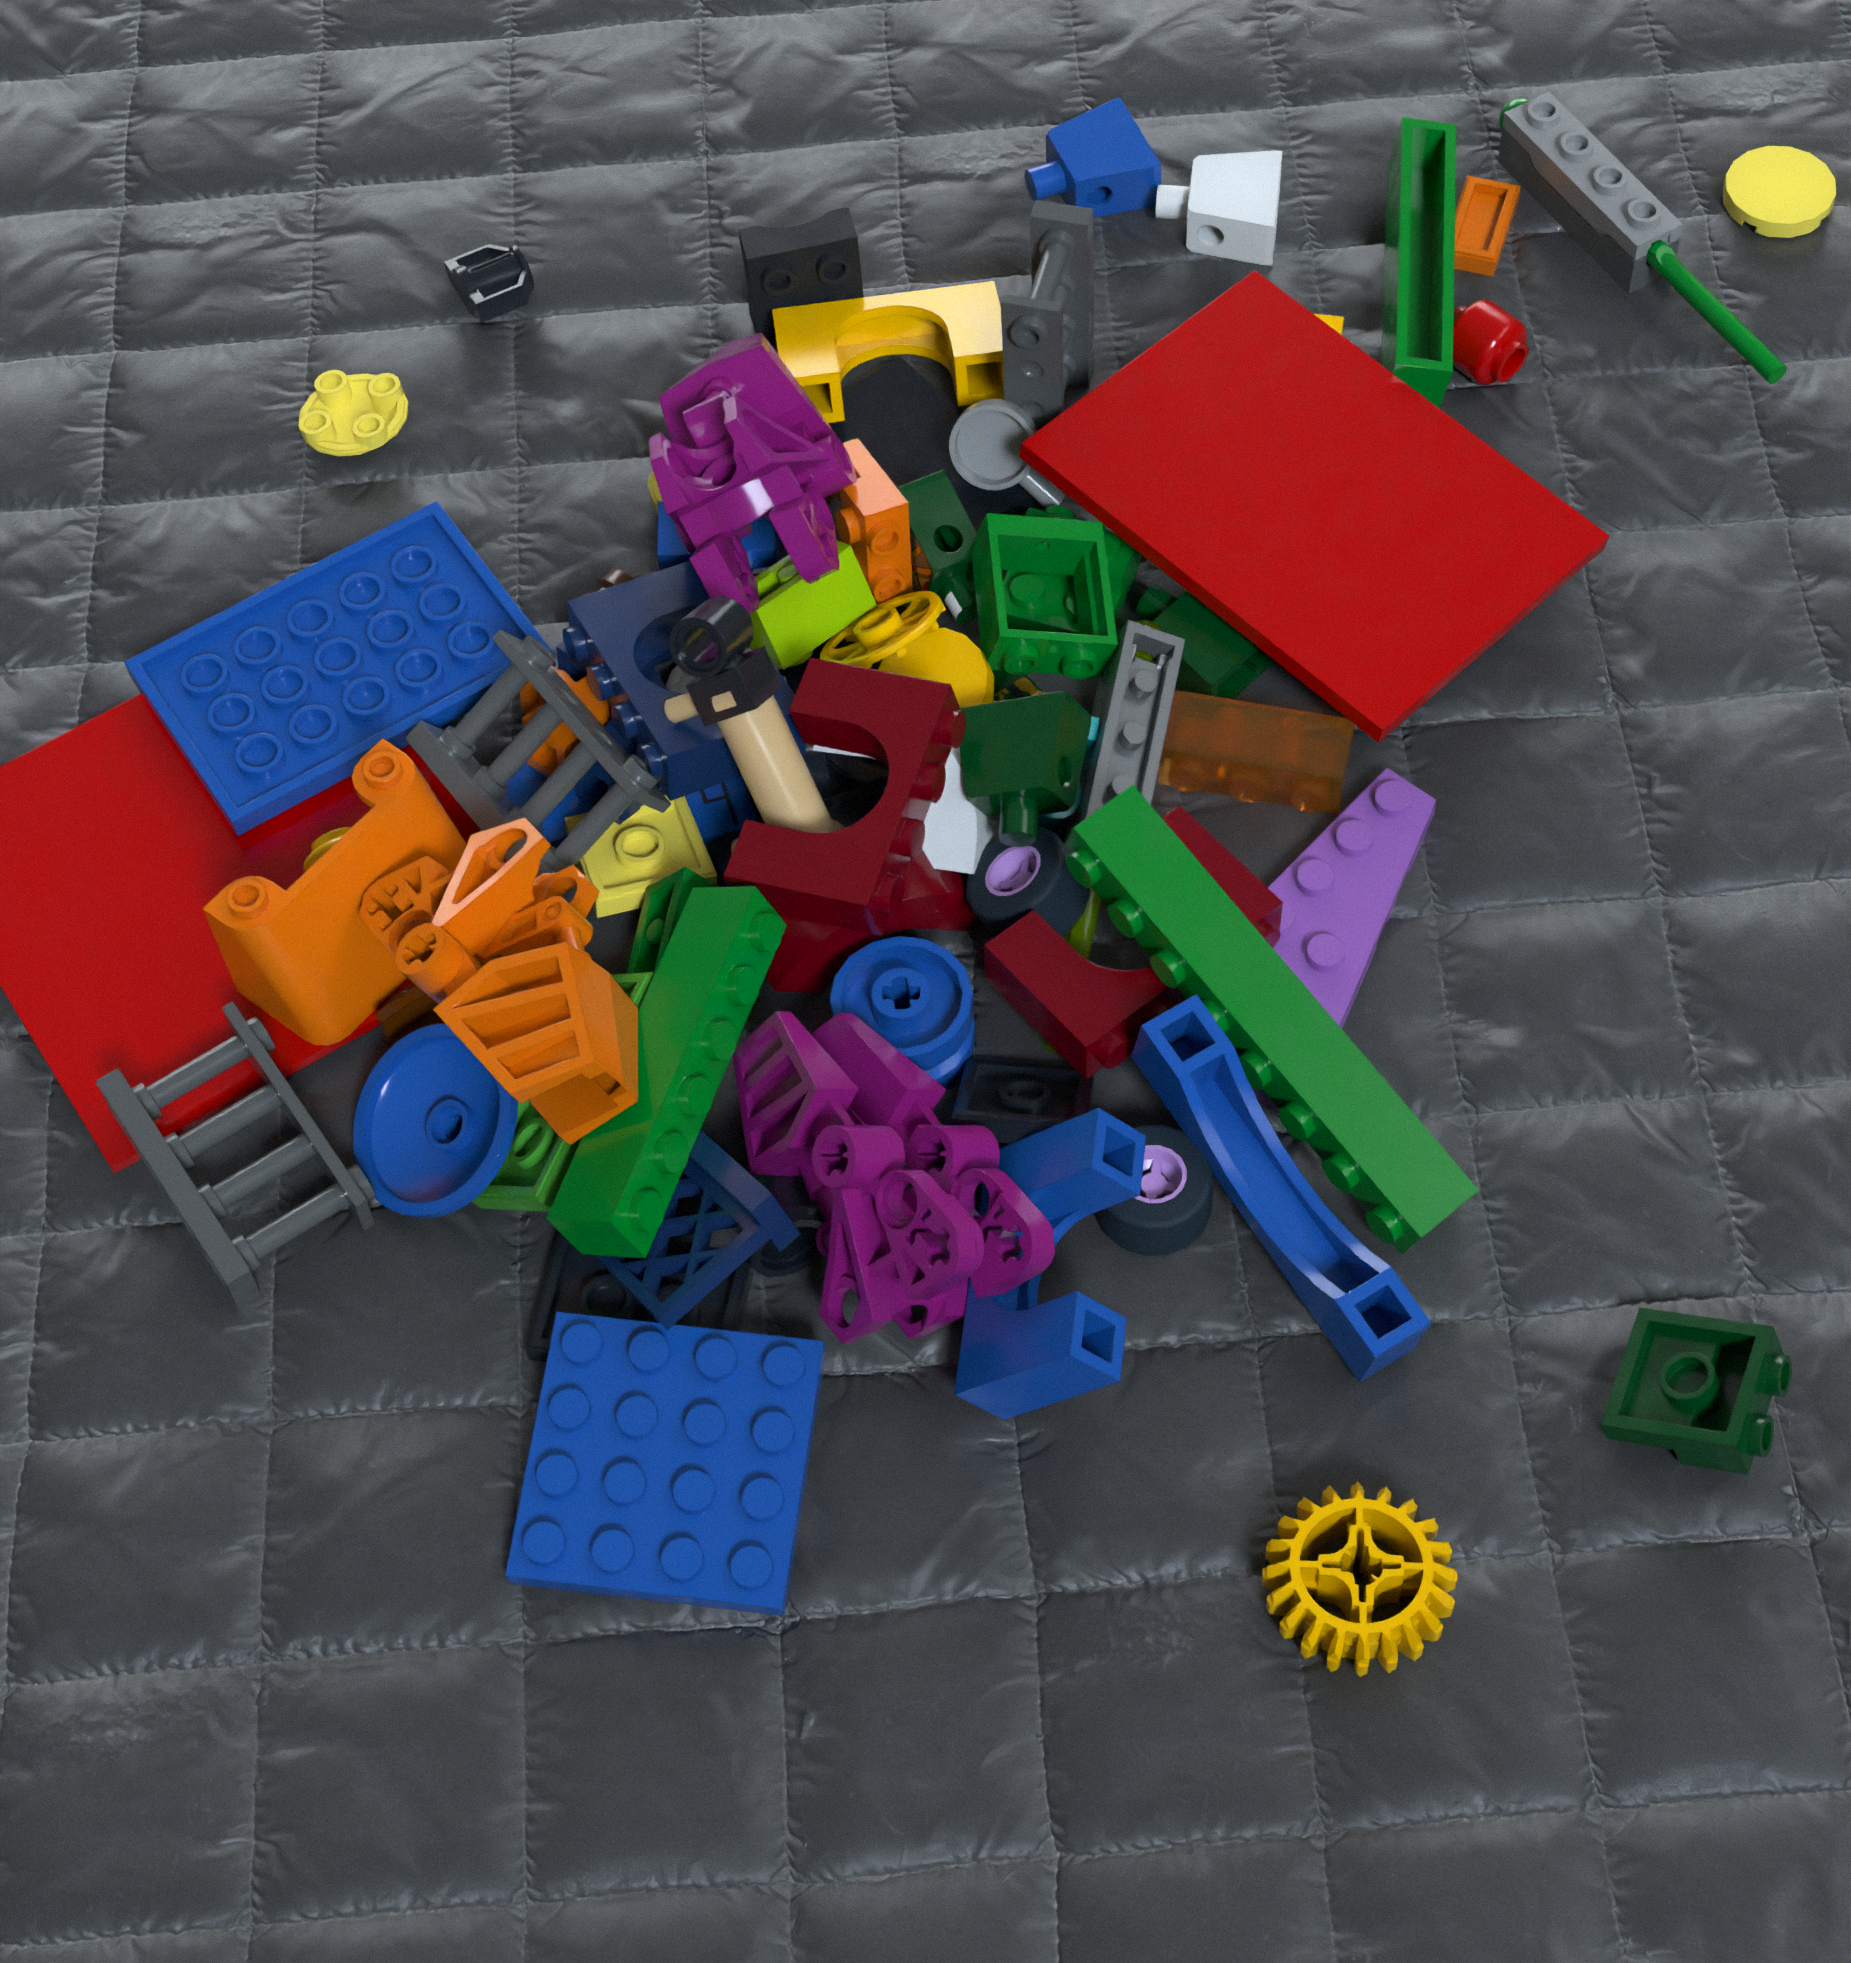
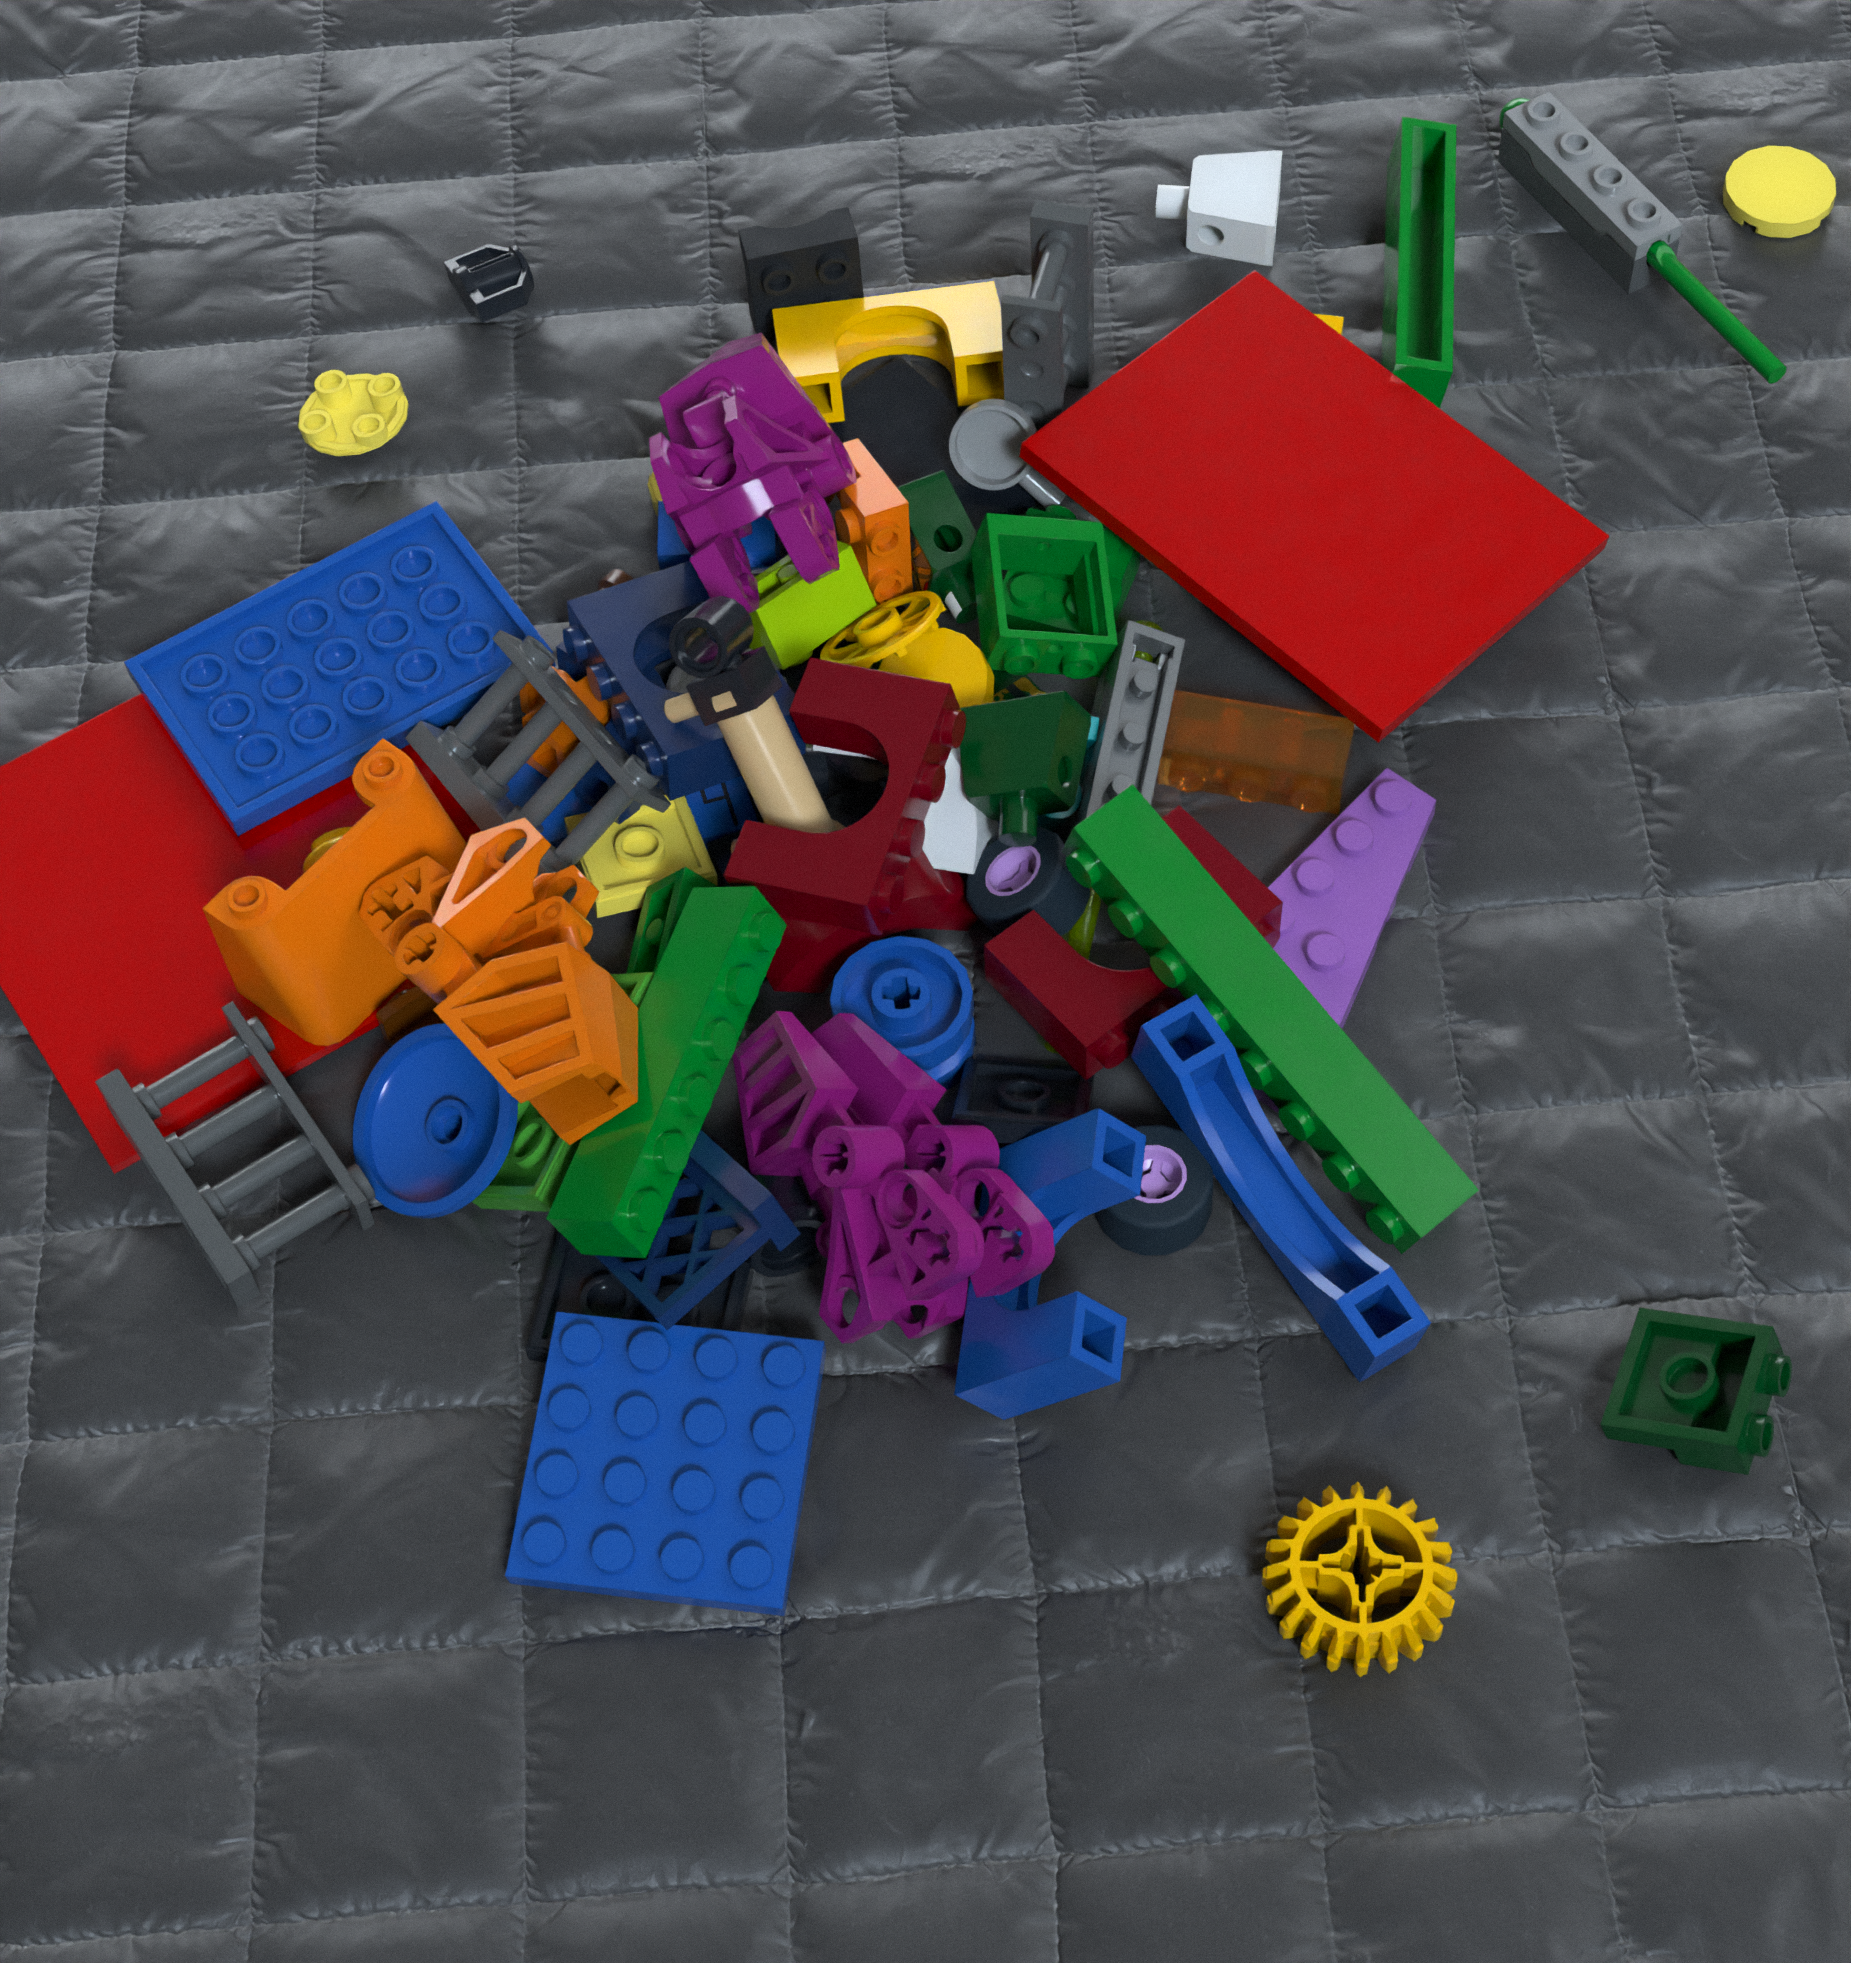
blue torso [1024,97,1161,218] -> none
dark green torso [1137,585,1275,722] -> none
red head [1453,299,1529,385] -> none
orange tile [1454,175,1521,277] -> none

